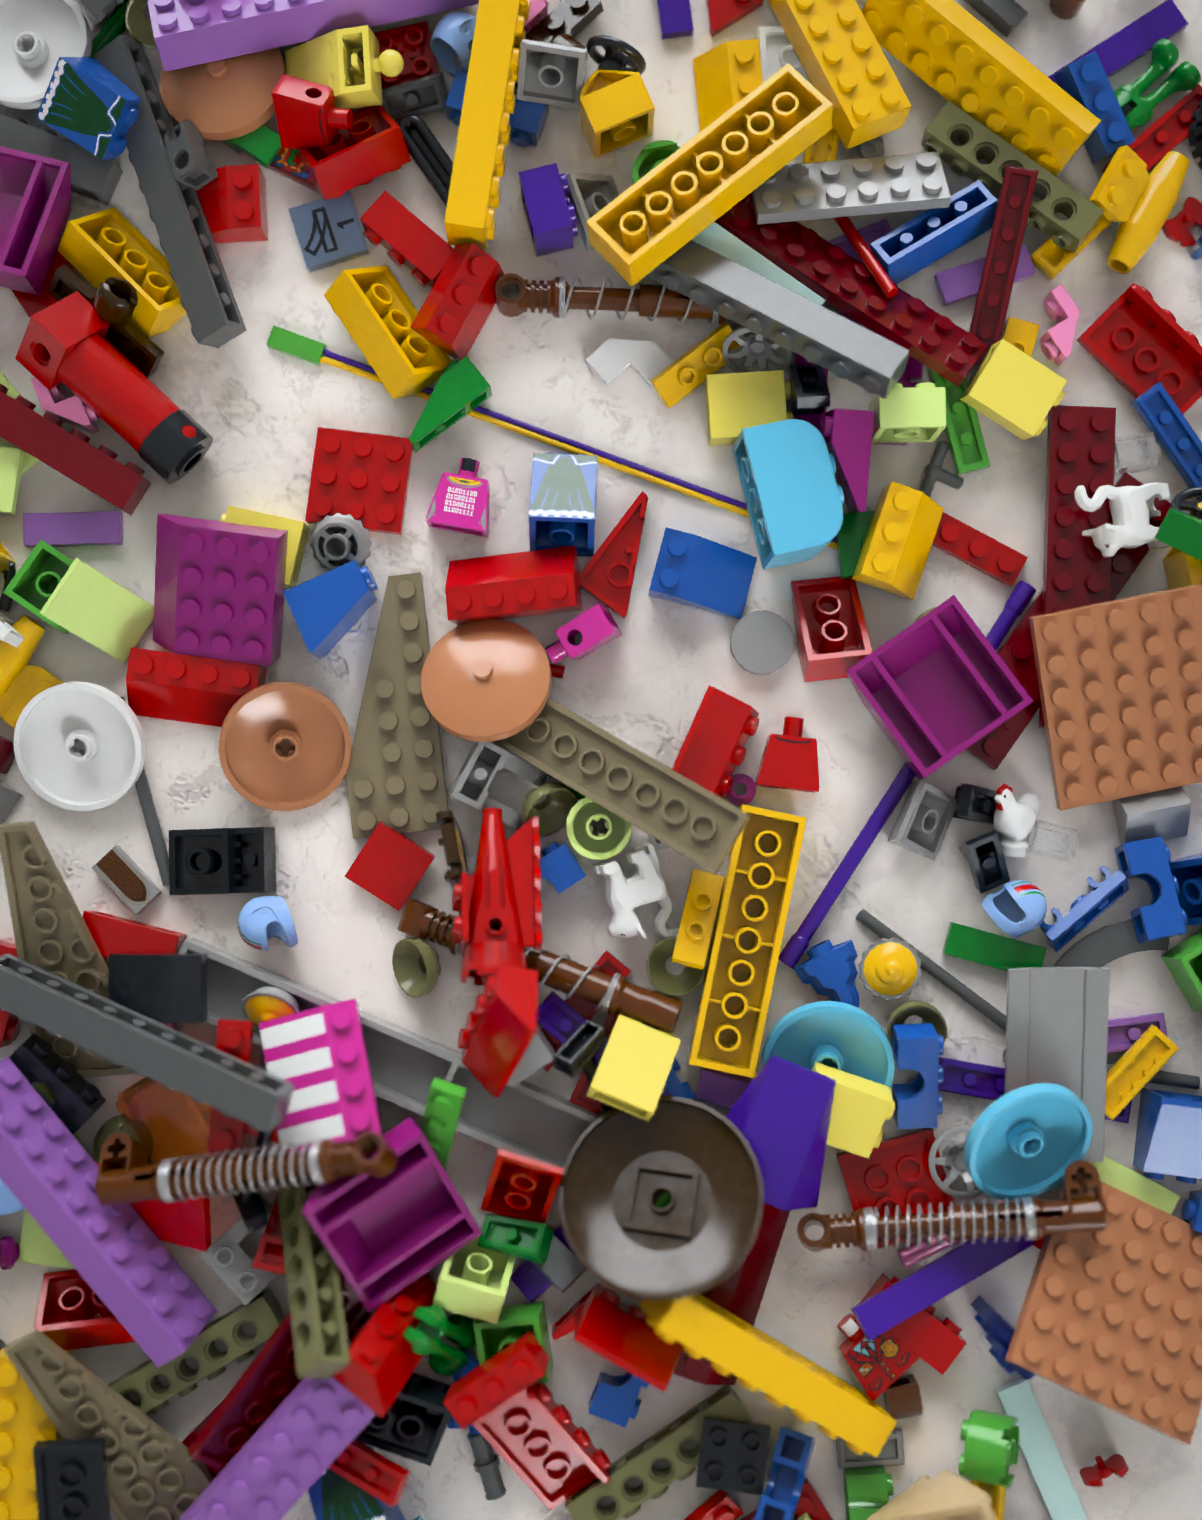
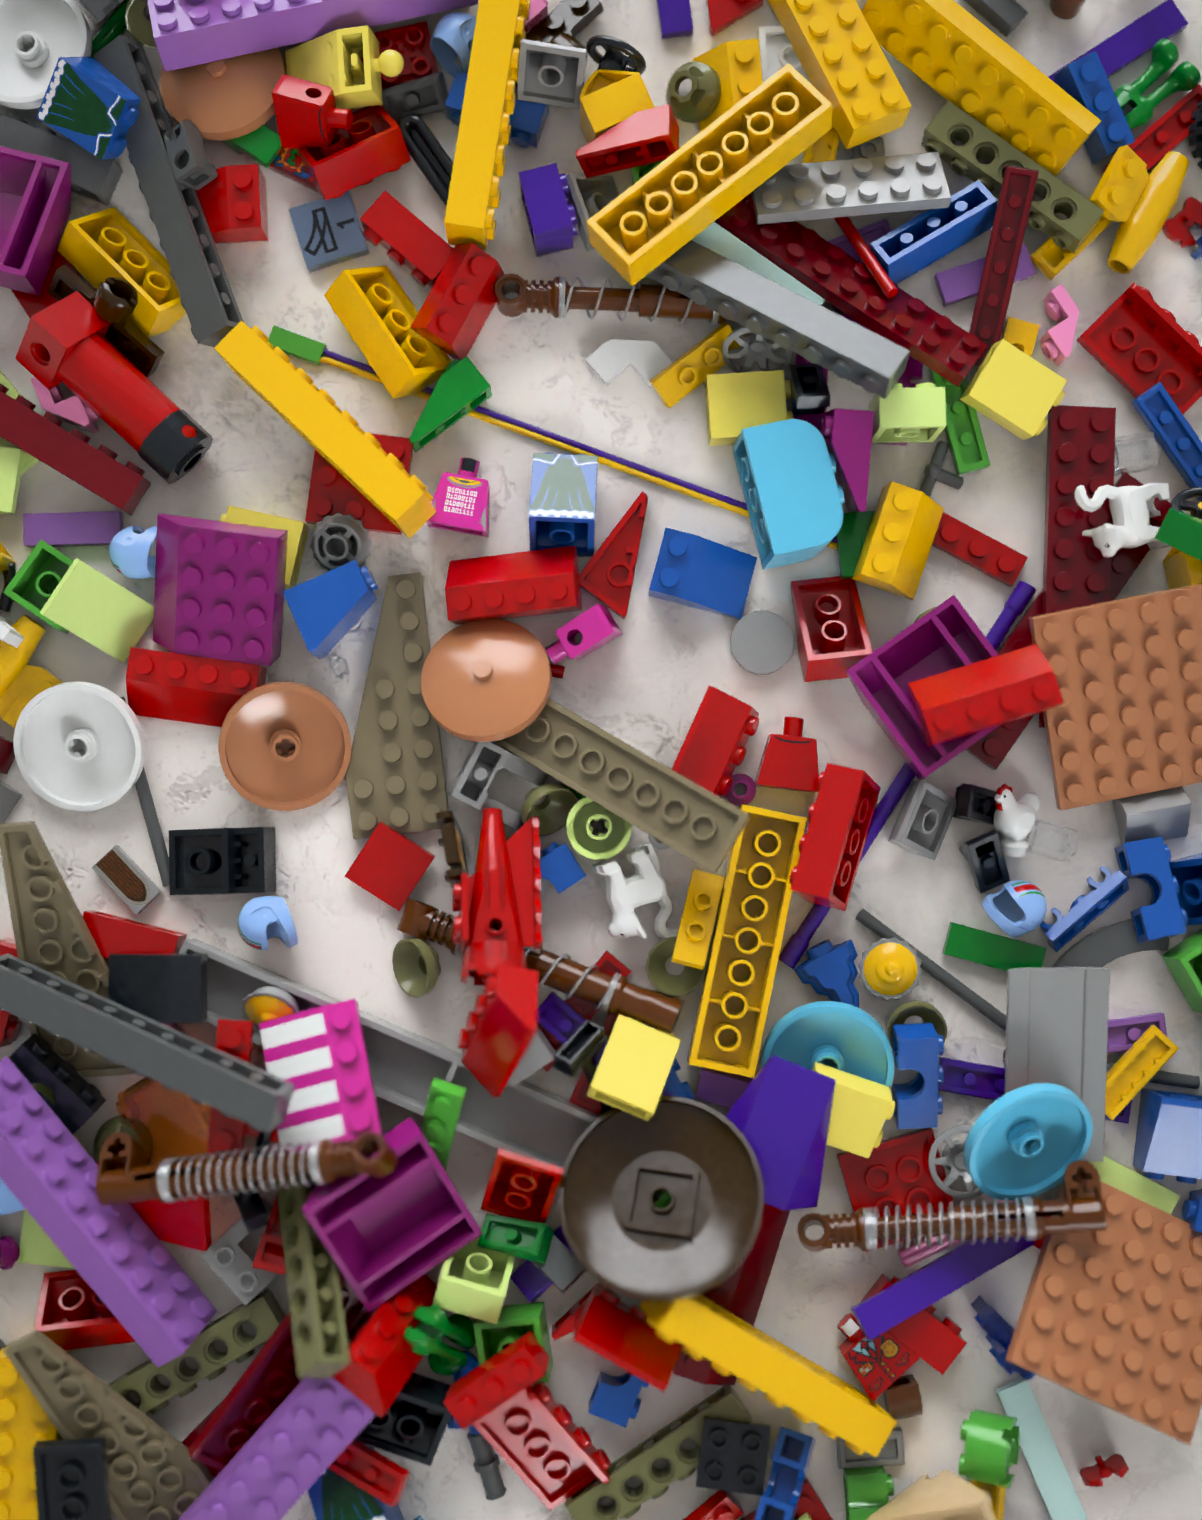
none -> light blue helmet [109,526,157,579]
none -> yellow brick [214,320,437,539]
none -> red slope [576,104,679,178]
none -> olive piece [666,61,721,123]
none -> red brick [790,763,881,912]
none -> red slope [907,644,1064,747]

